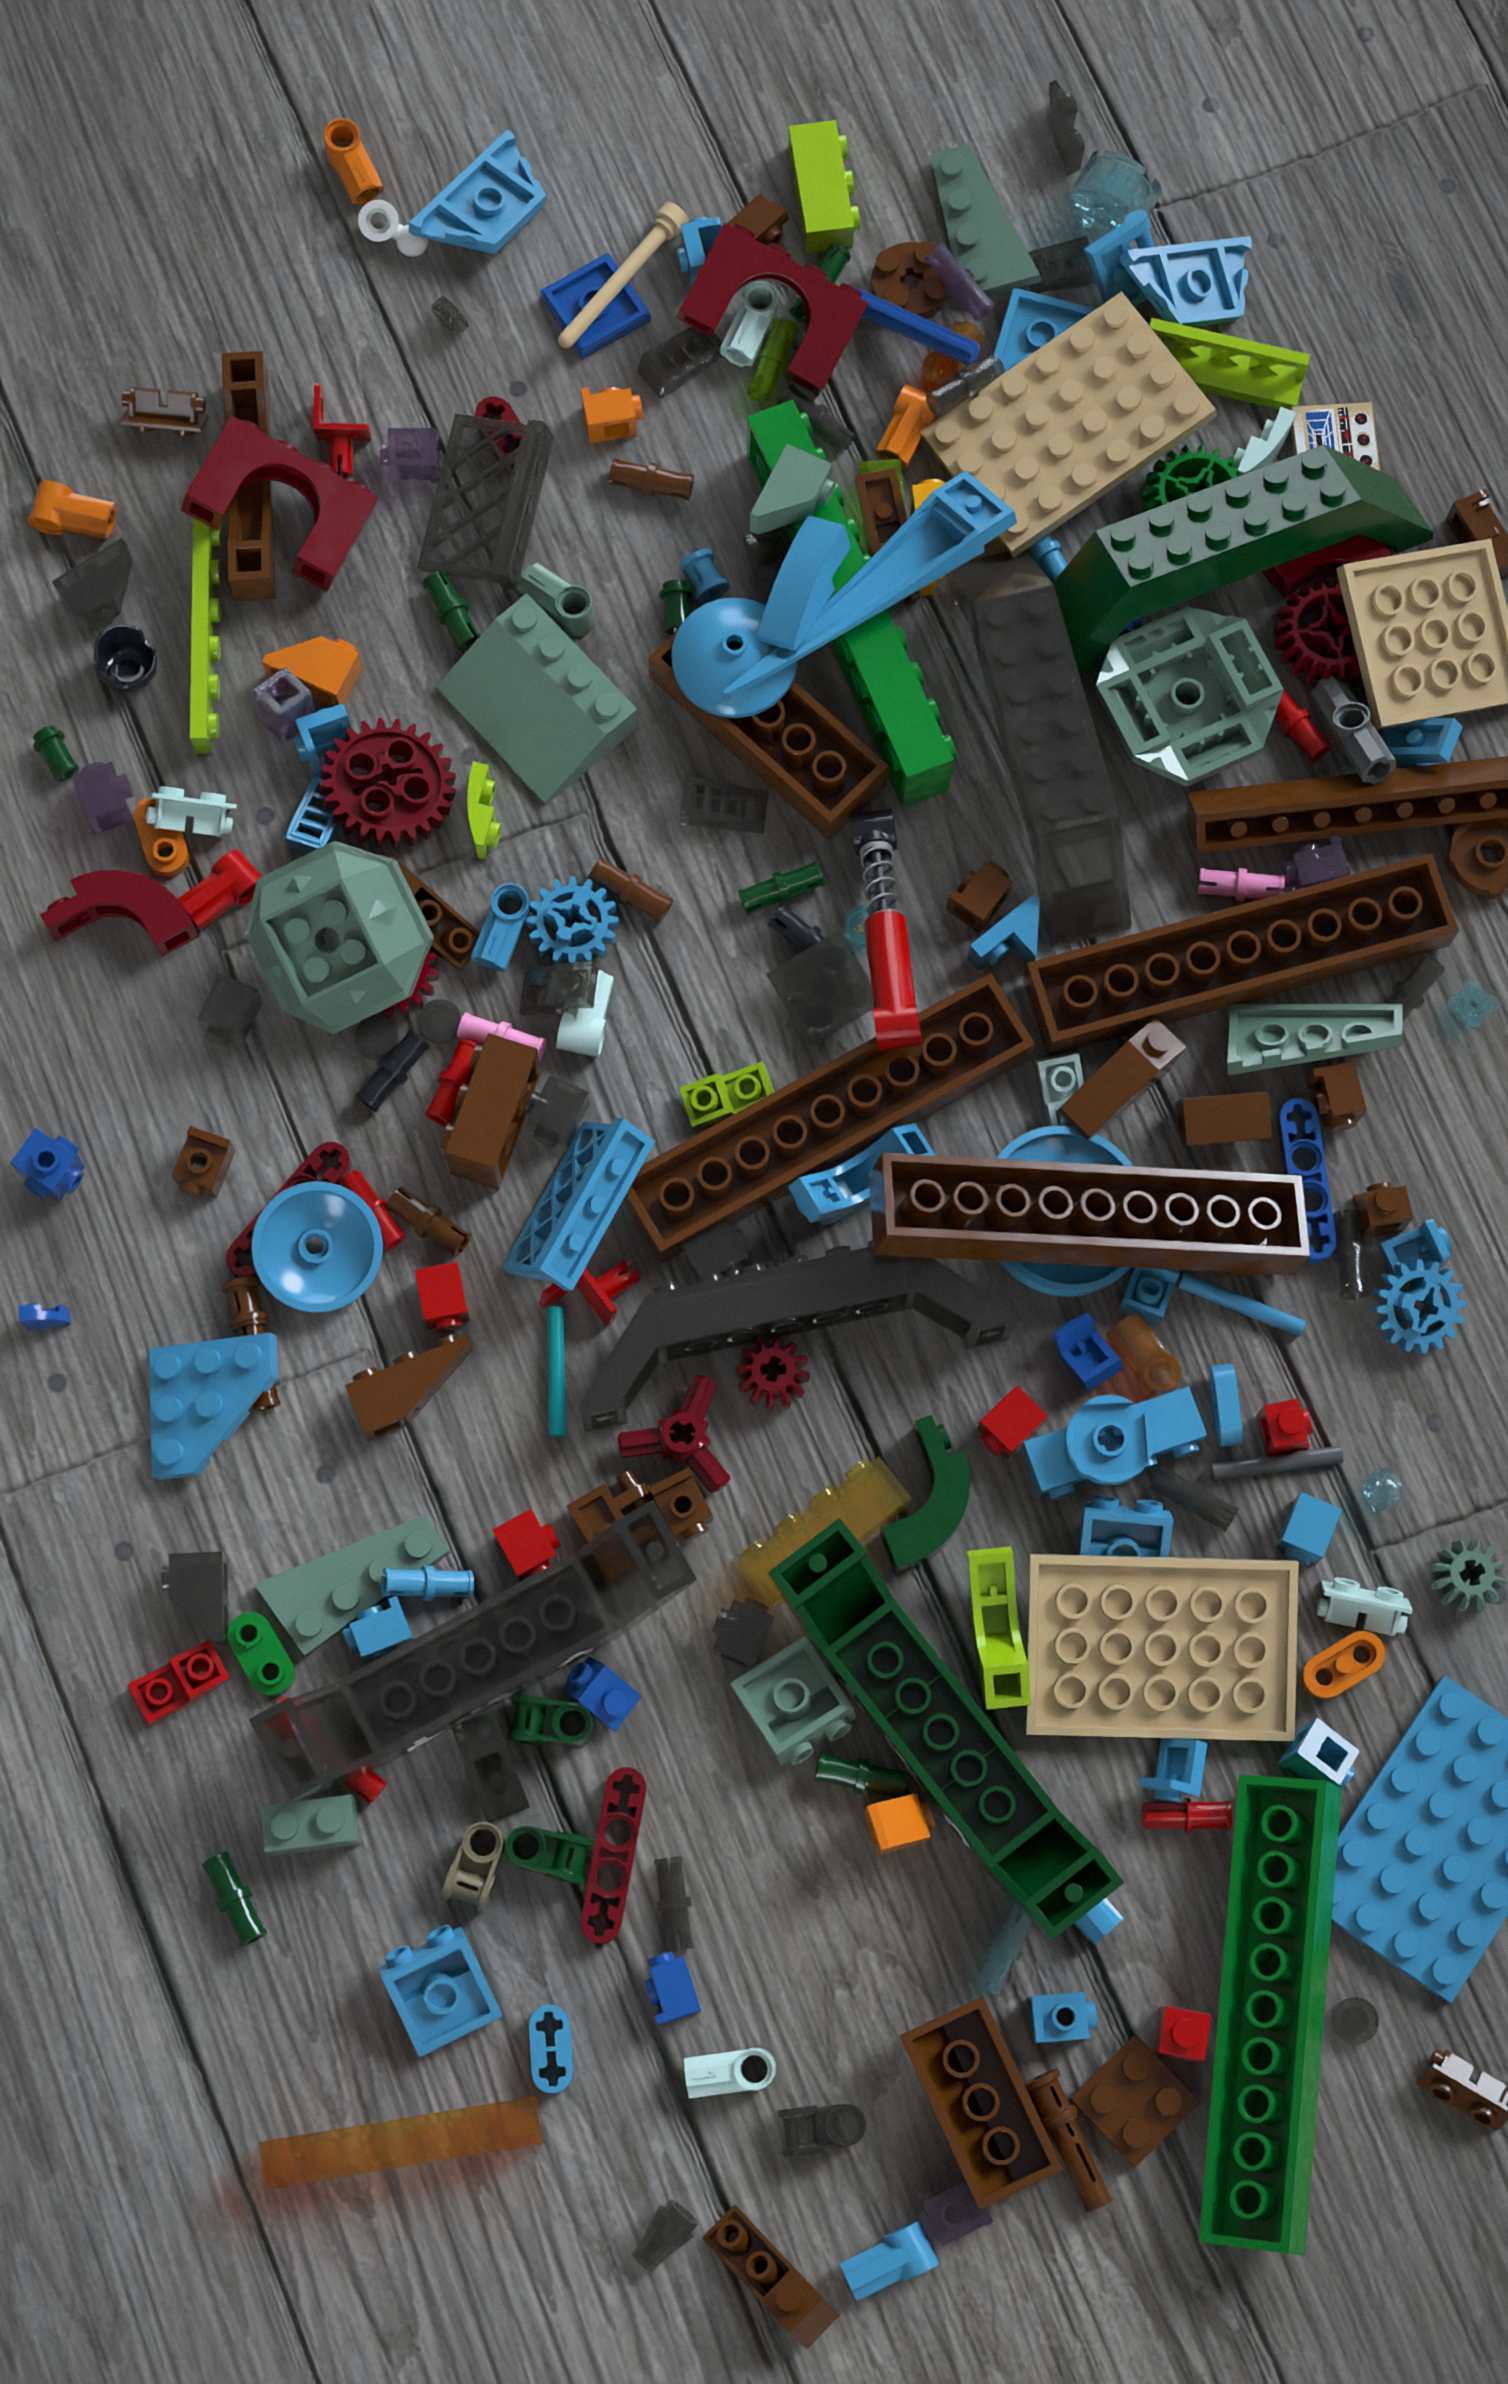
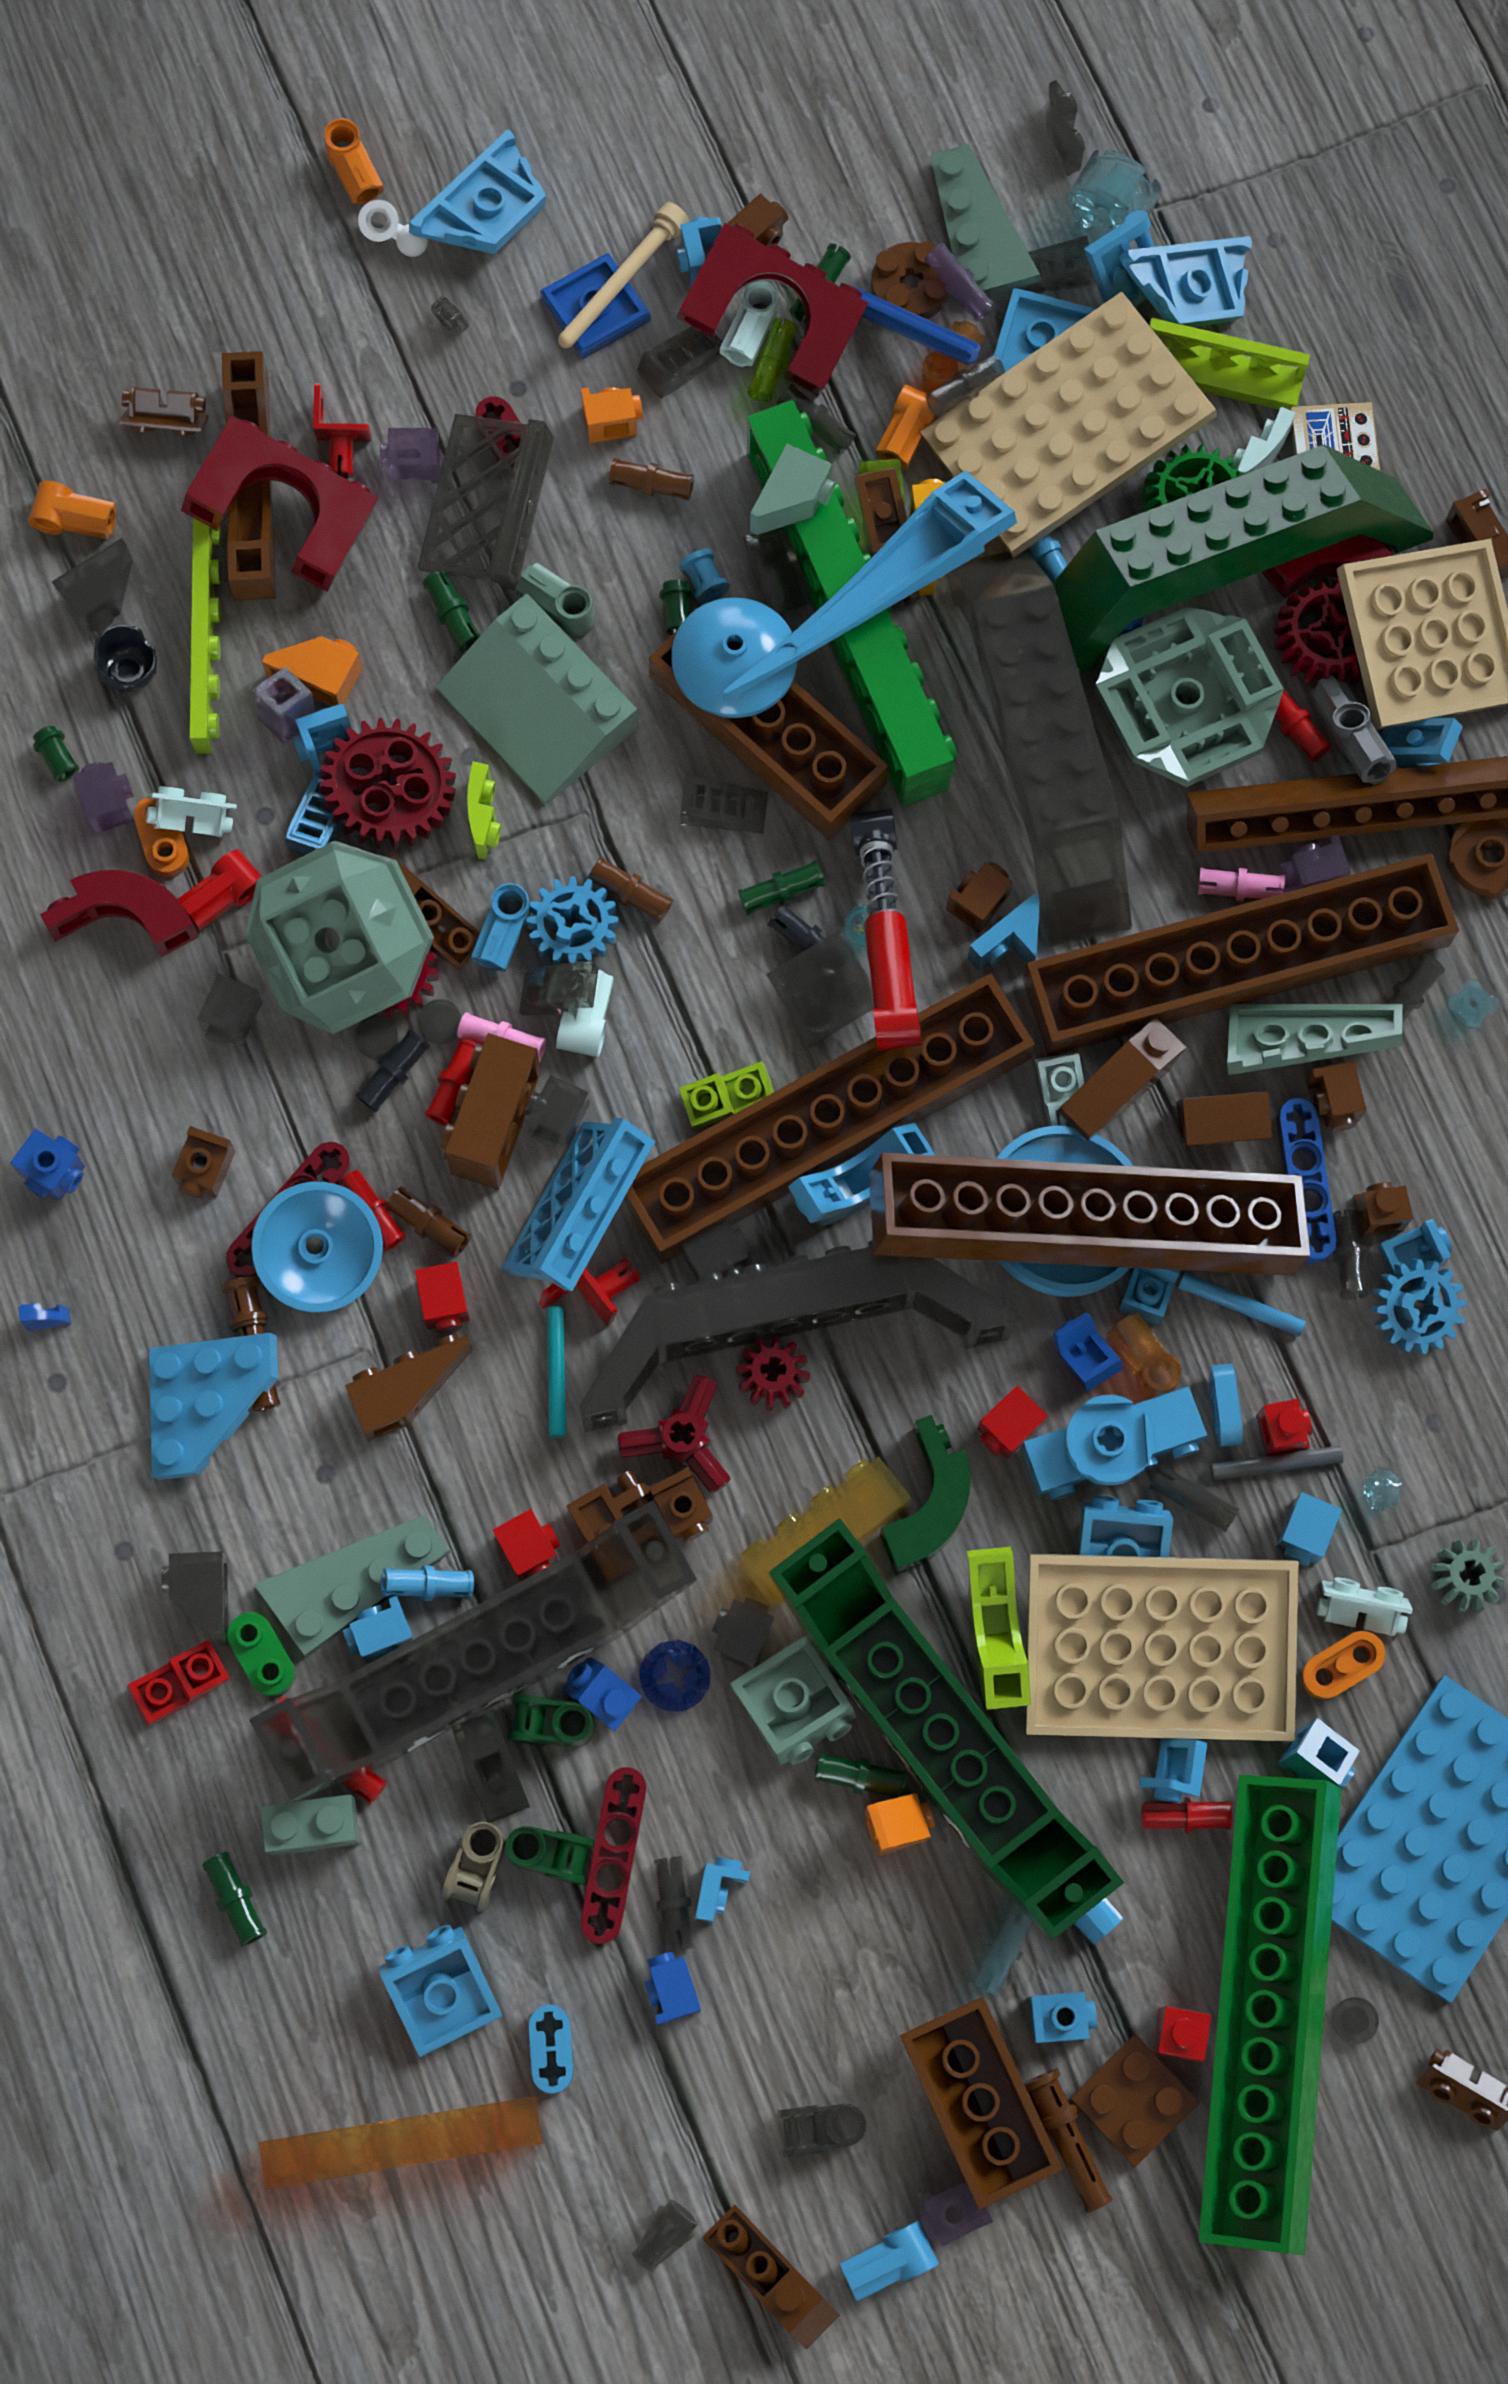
light aqua piece [684,2048,776,2099] -> none
dark azure slope [757,515,851,651] -> none
lime brick [788,120,860,253] -> none
none -> clear blue gear [640,1639,711,1712]
none -> dark azure bracket [695,1857,750,1923]

